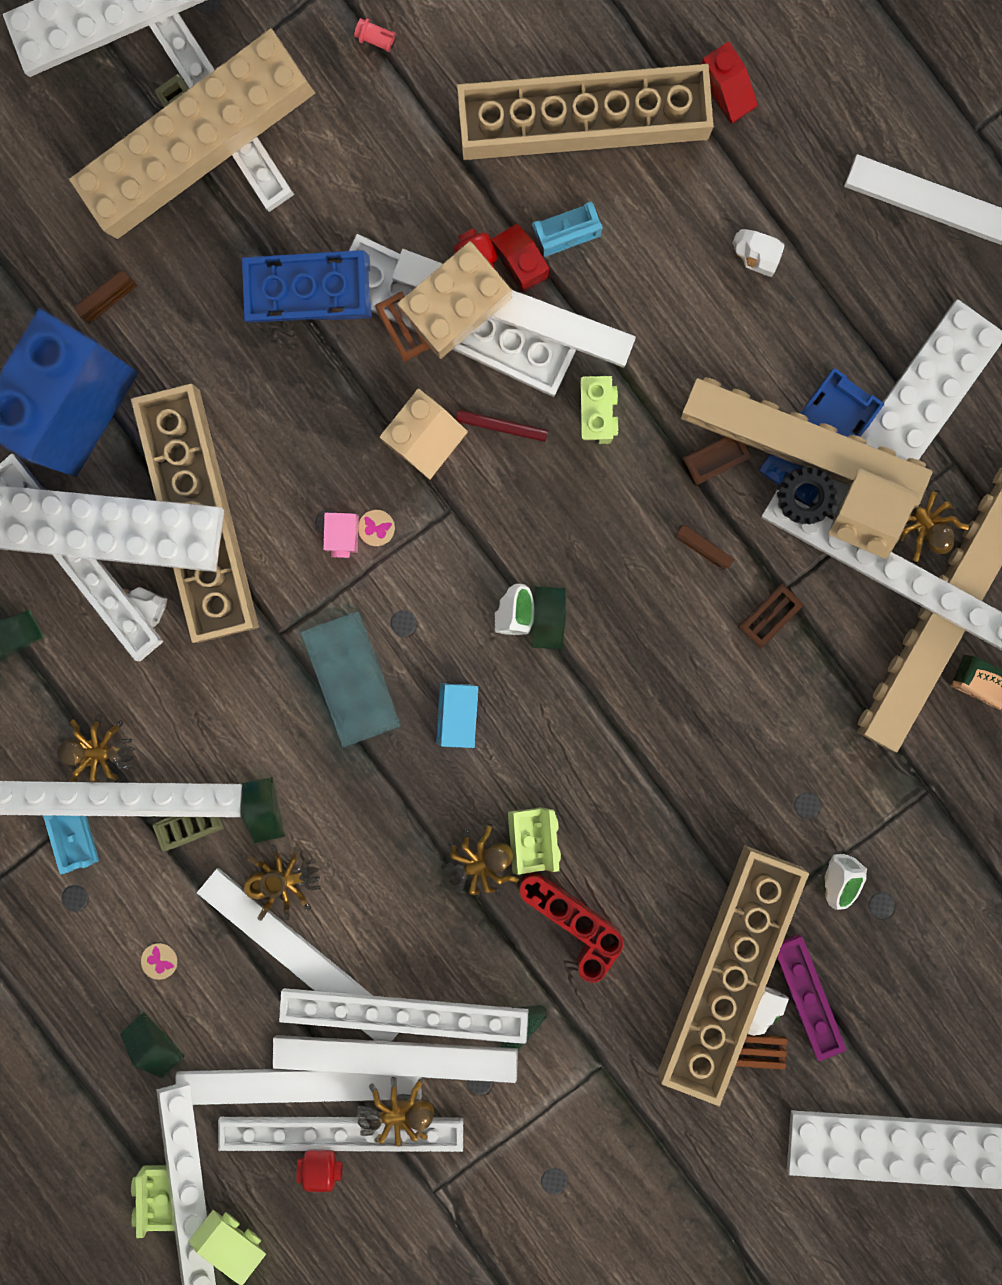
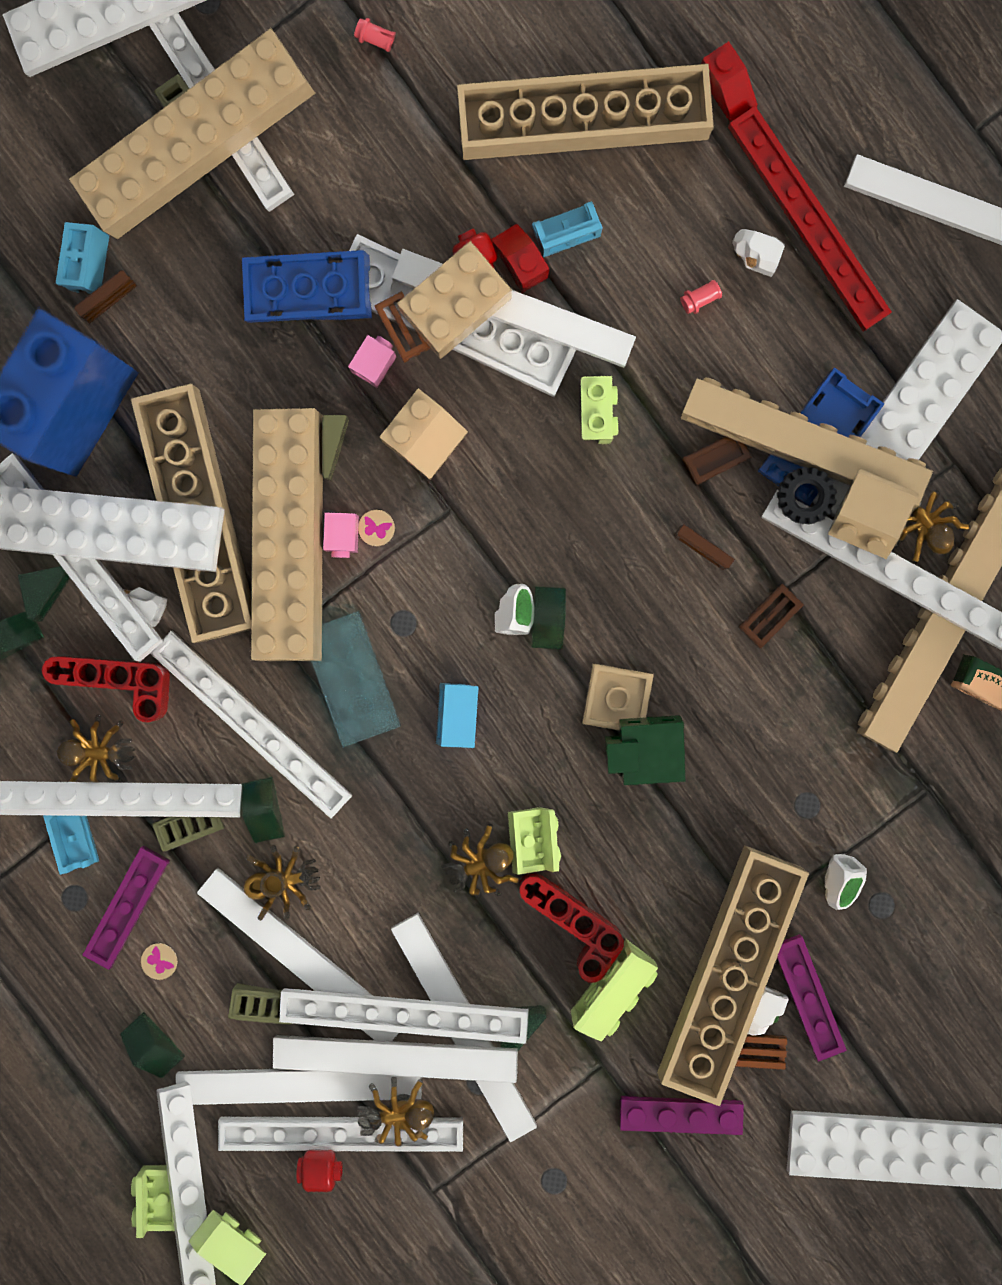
dark red bar [456,410,548,442] -> none
none -> clear green slope [18,566,70,622]
none -> red beam [42,656,170,723]
none -> medium azure hinge [56,222,109,294]
none -> magenta plate [82,846,170,970]
none -> white tile [150,631,353,819]
none -> olive slope [228,983,292,1025]
none -> tan brick [251,408,323,661]
none -> olive slope [322,415,349,481]
none -> bright pink brick [348,335,396,388]
none -> white tile [391,913,537,1142]
none -> yellowish green slope [571,939,658,1042]
none -> tan tile [582,664,654,730]
none -> dark green piece [605,715,686,785]
none -> magenta plate [619,1096,744,1135]
none -> coral pin [680,280,722,314]
none -> red plate [728,106,892,332]

